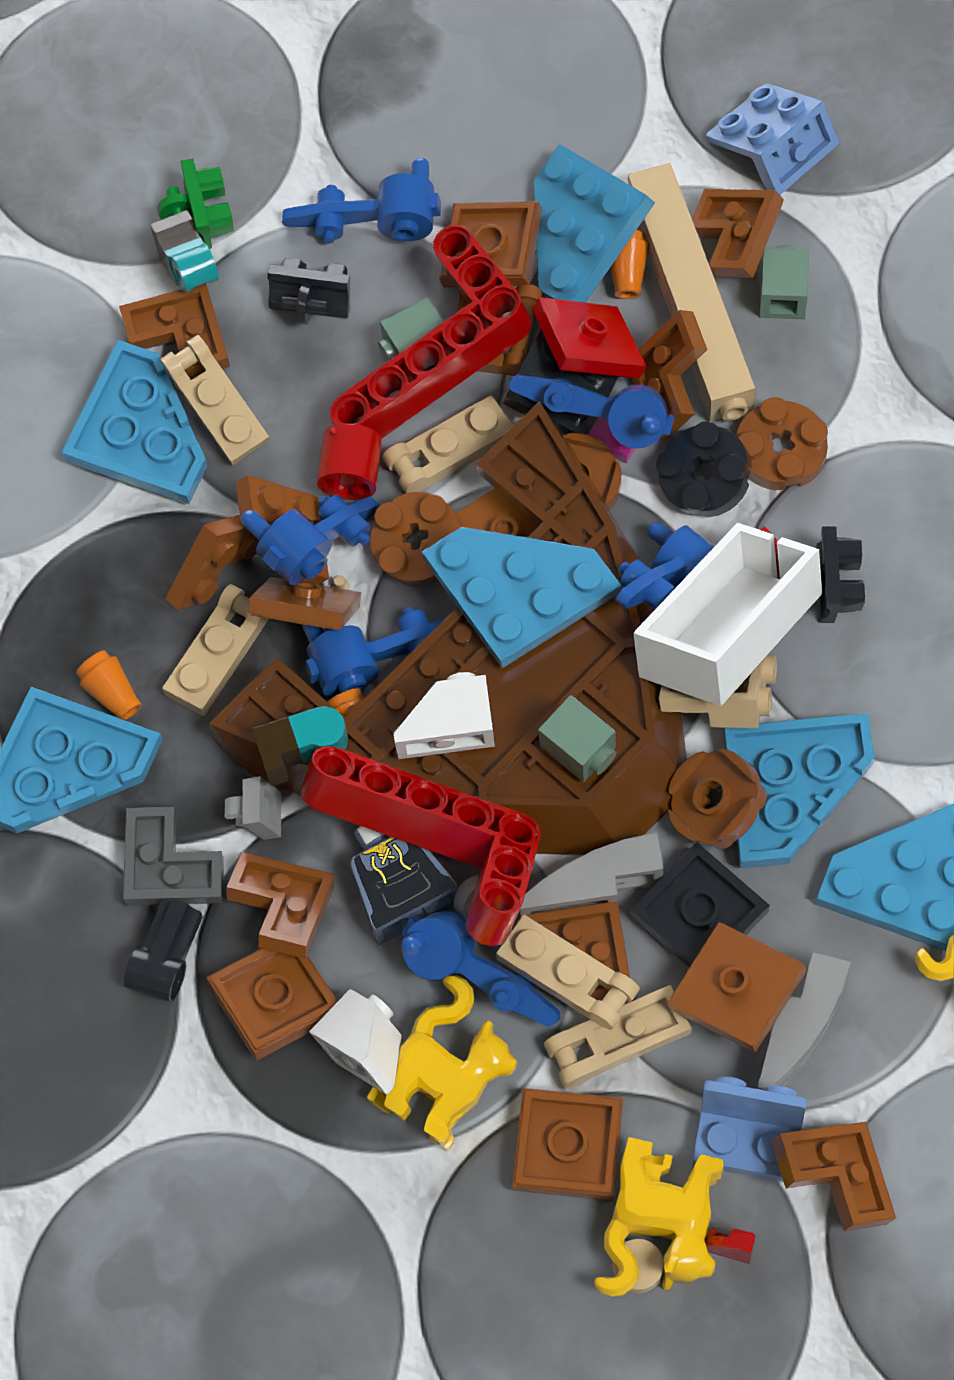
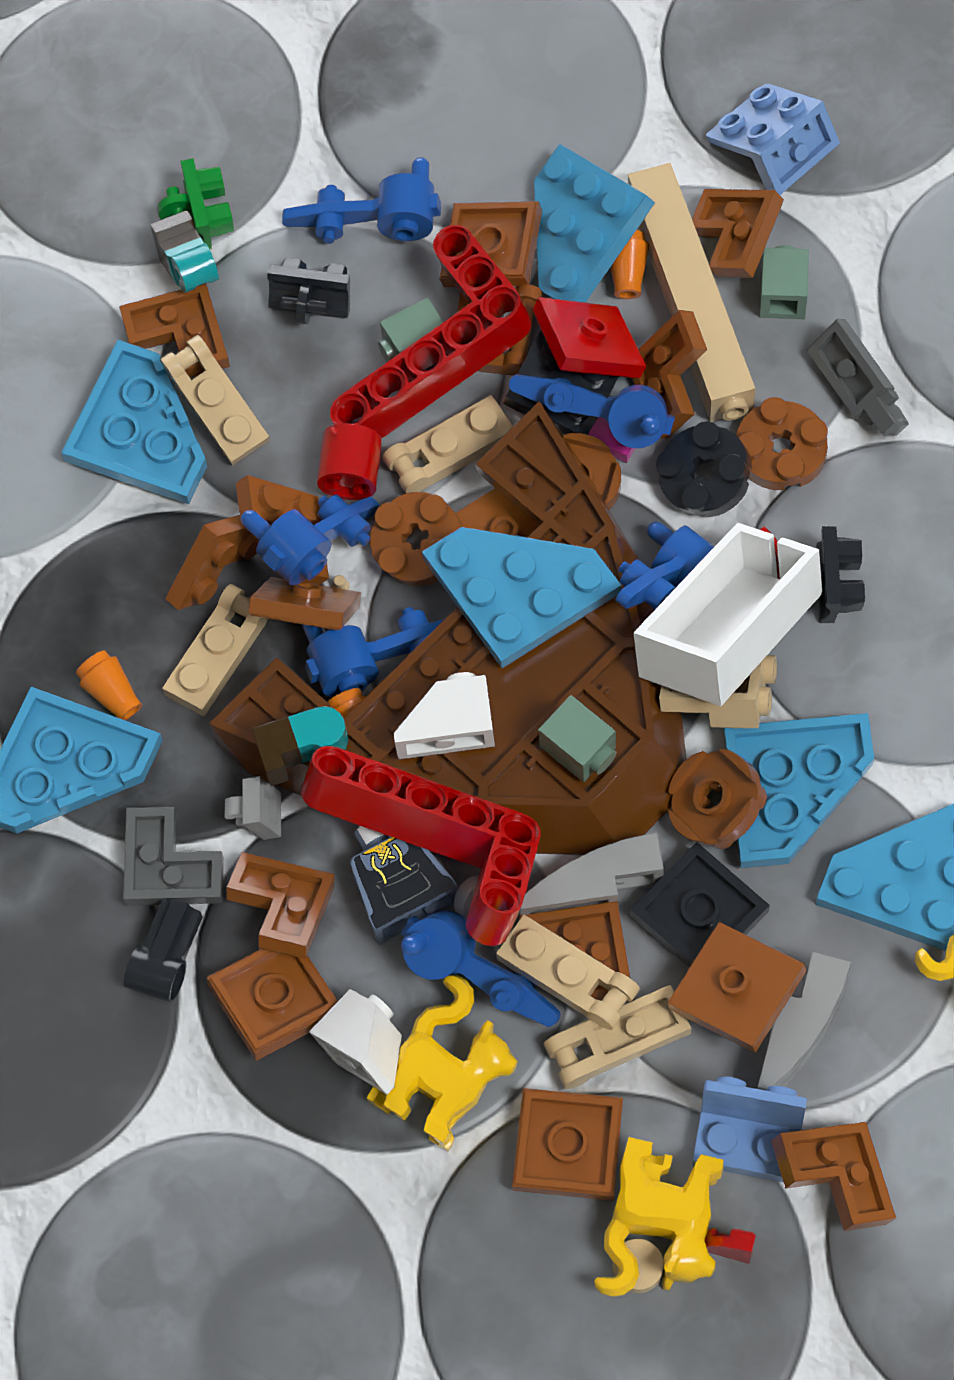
none -> dark grey hinge [807,319,909,436]

